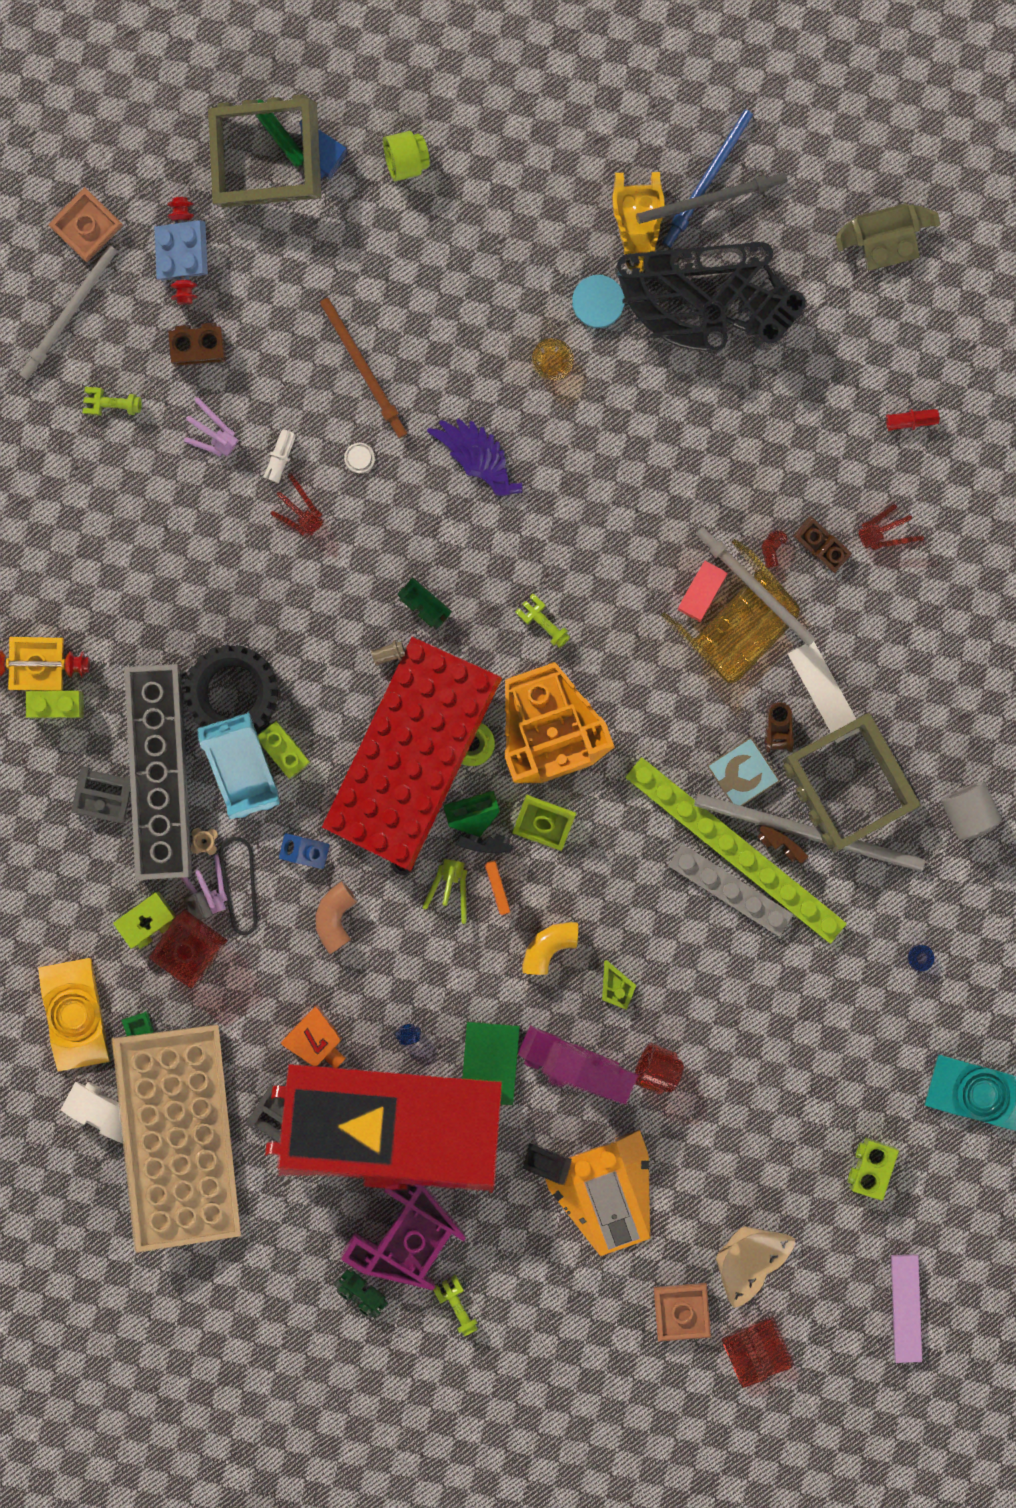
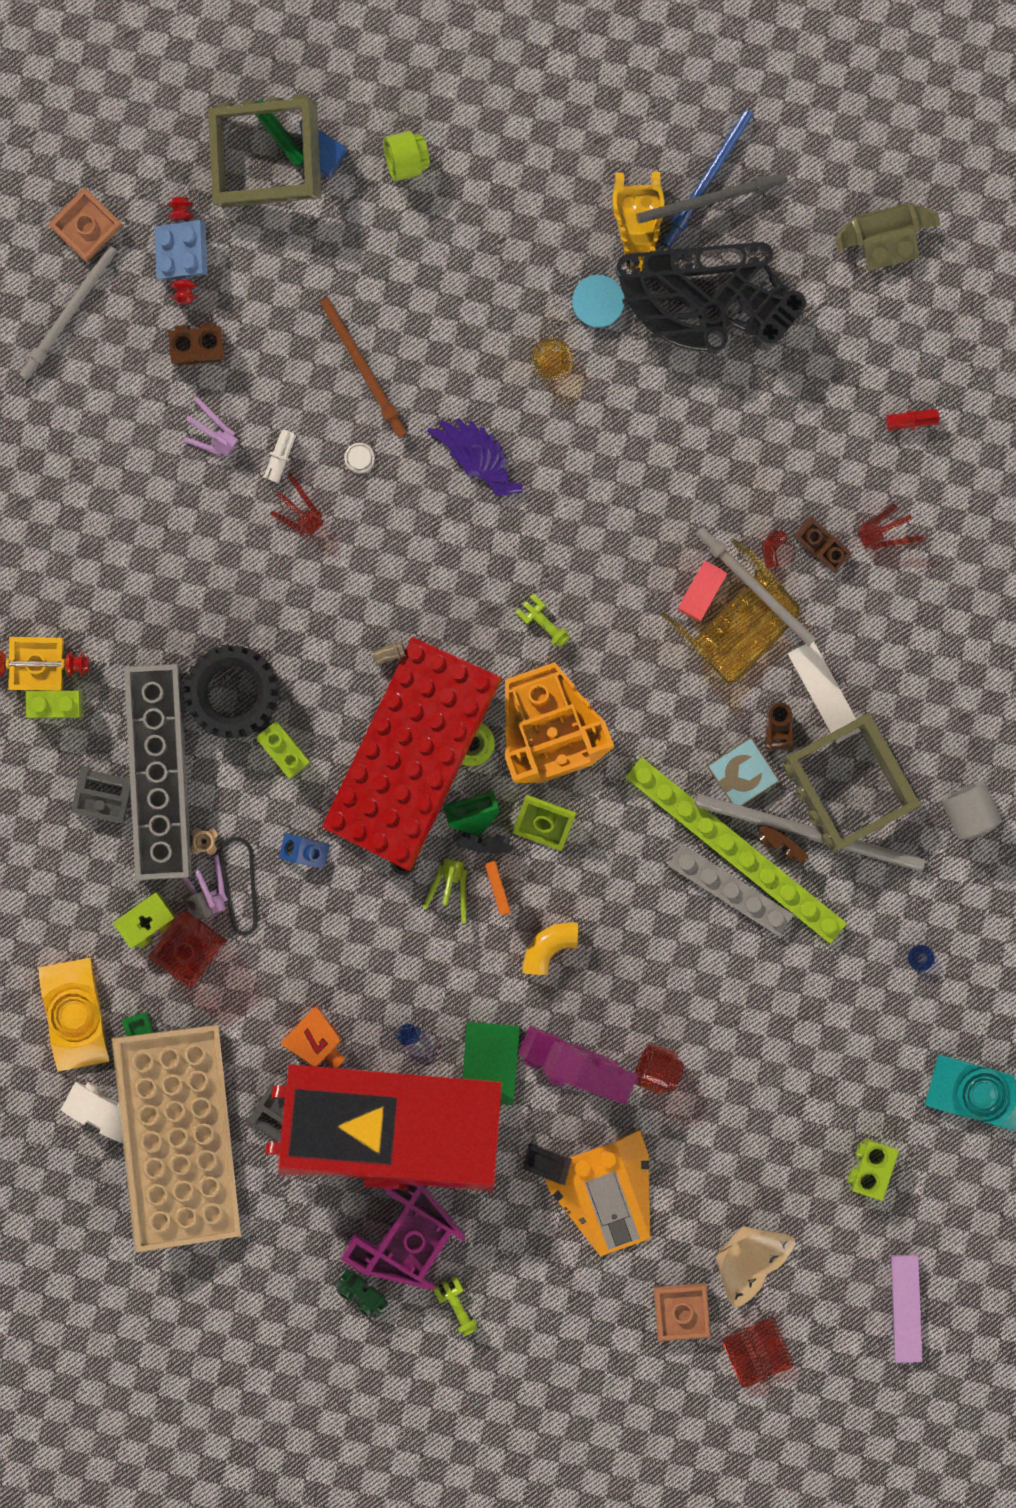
lime hinge [82,387,142,416] -> none
medium azure panel [198,713,280,819] -> none
nougat cylinder [315,881,357,954] -> none
dark green hinge [397,577,452,630] -> none
lime piece [602,960,636,1010] -> none

